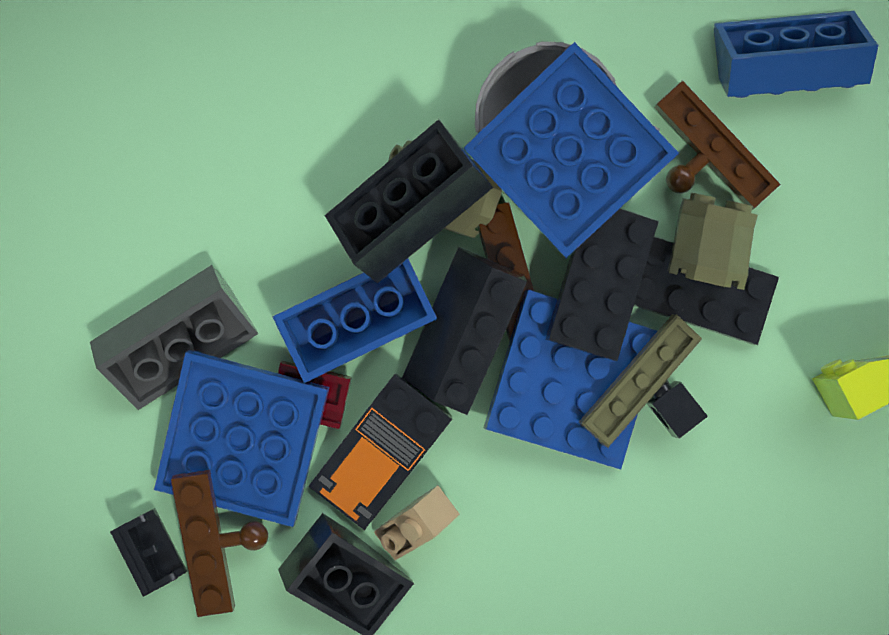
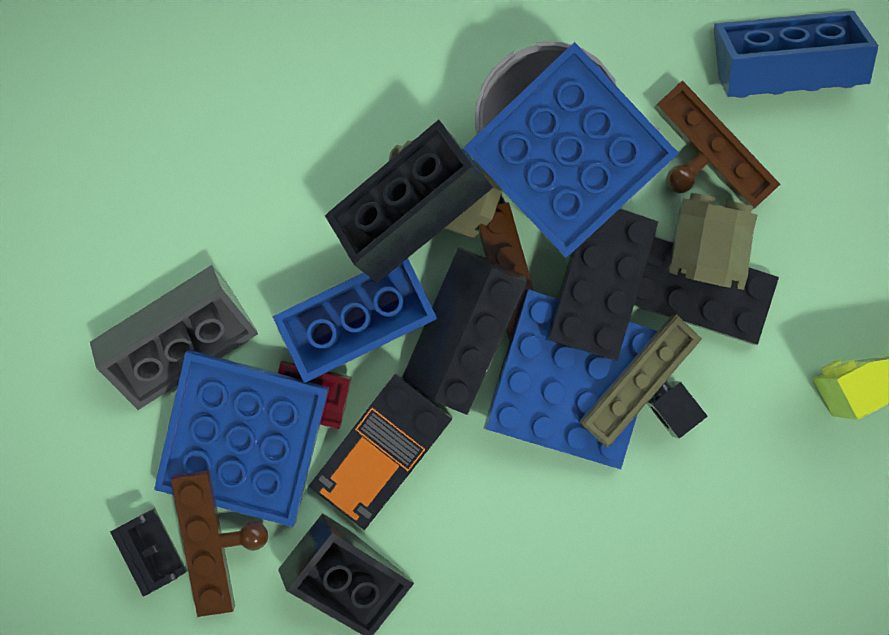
tan slope [374,485,460,560] -> none

